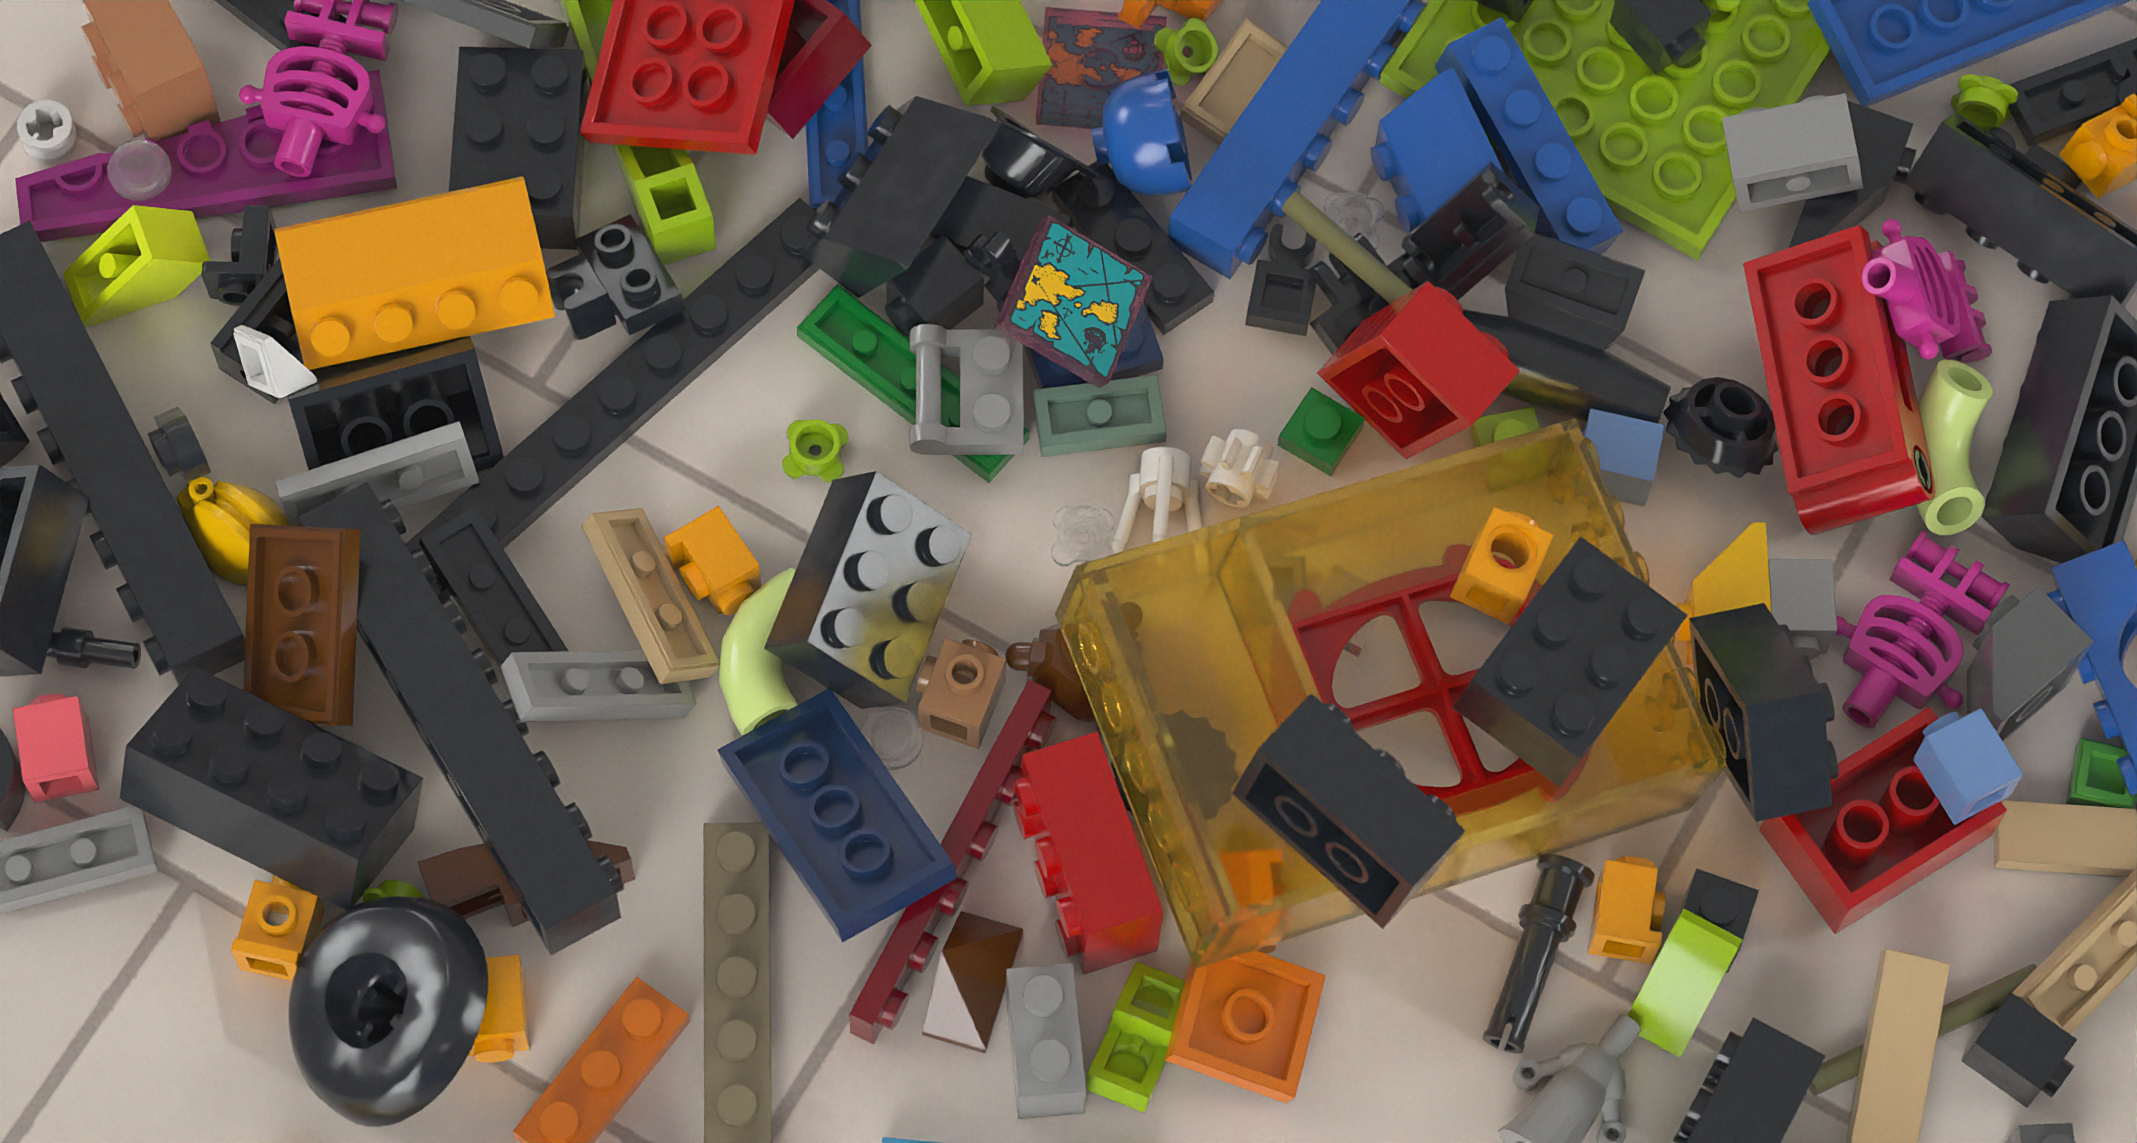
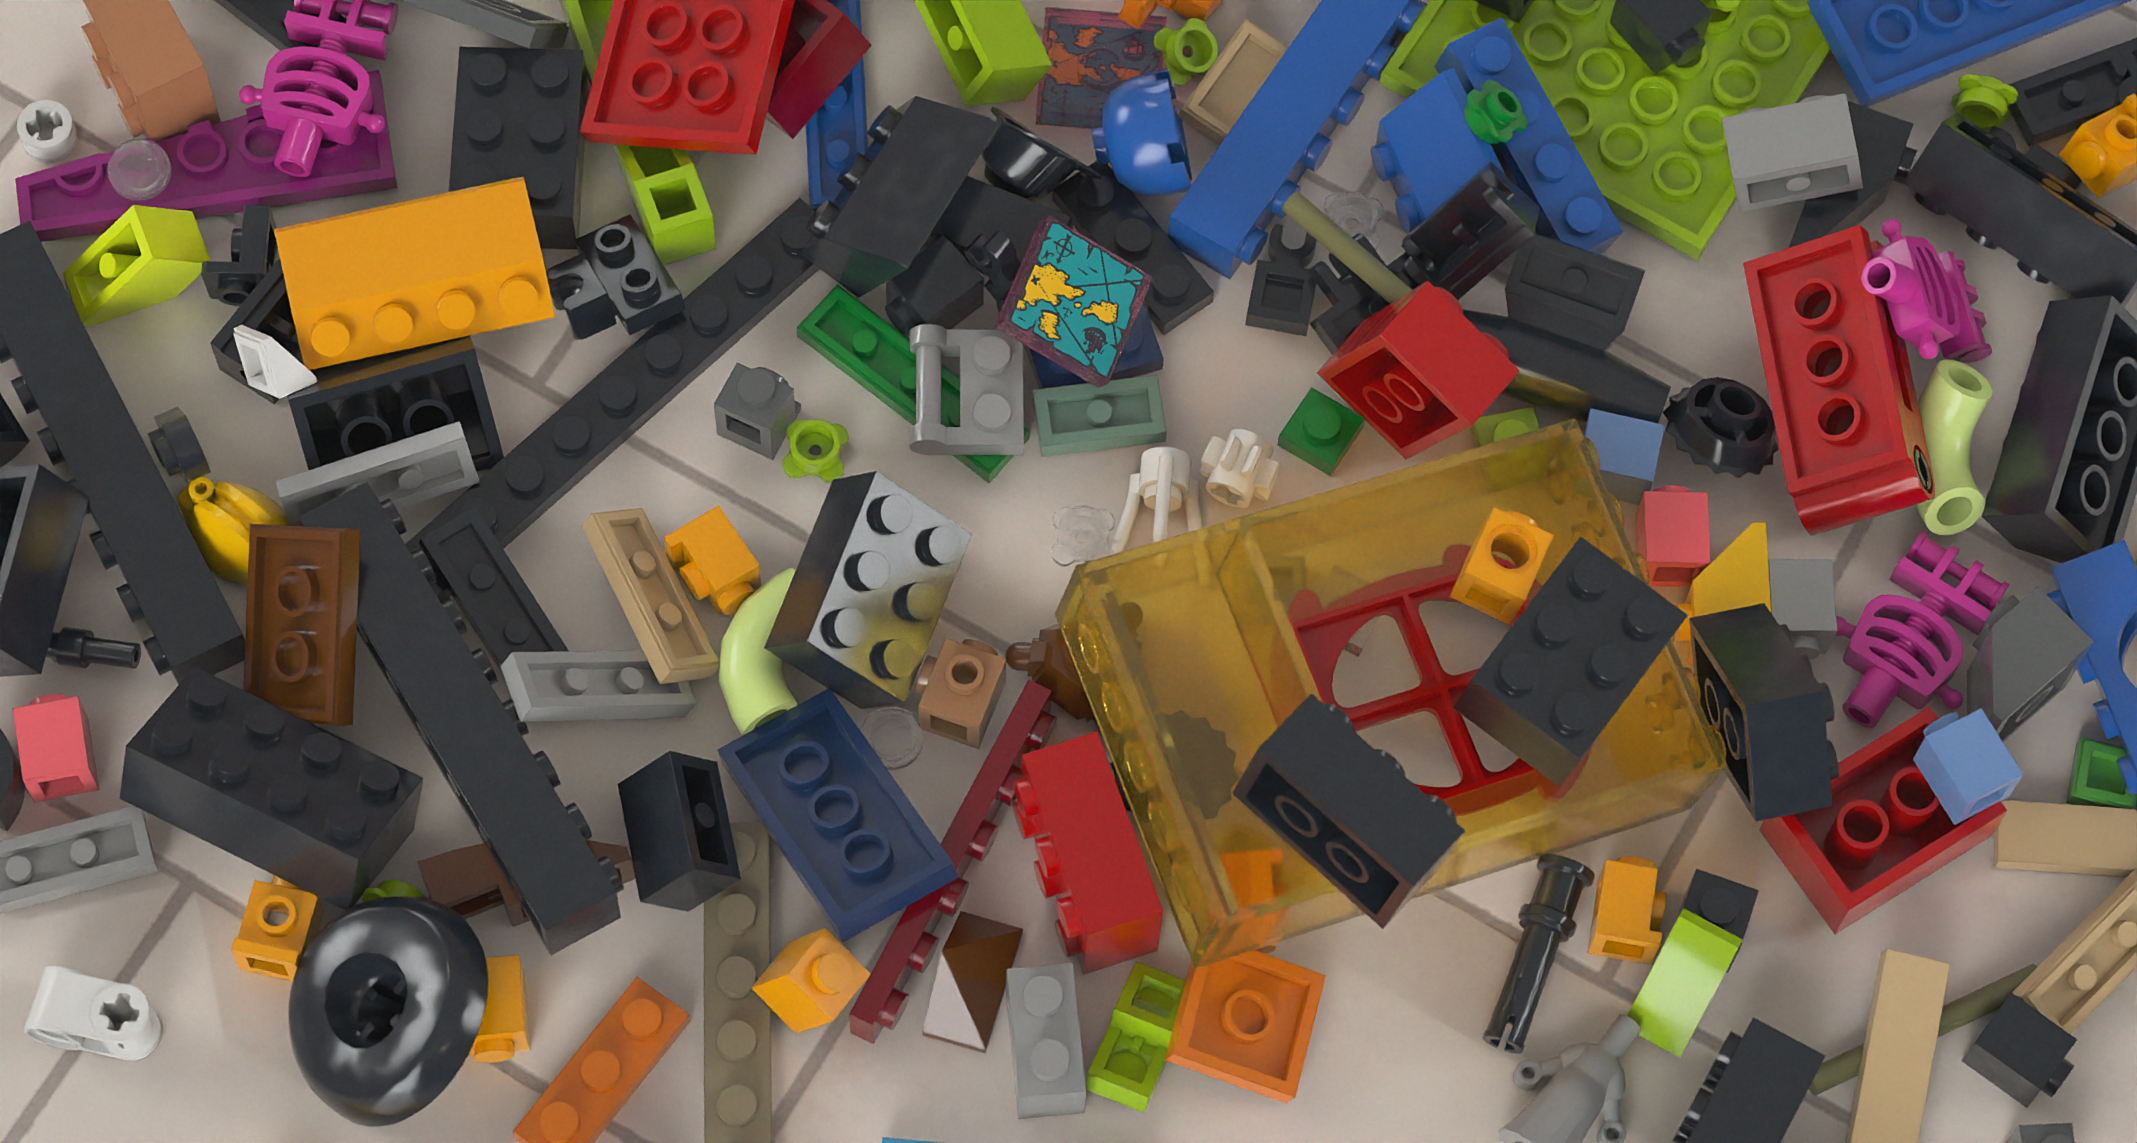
none -> white piece [24,966,162,1061]
none -> black brick [617,751,741,912]
none -> dark grey brick [714,363,802,460]
none -> light orange brick [751,928,871,1034]
none -> green plate [1464,79,1528,144]
none -> coral brick [1636,485,1710,587]

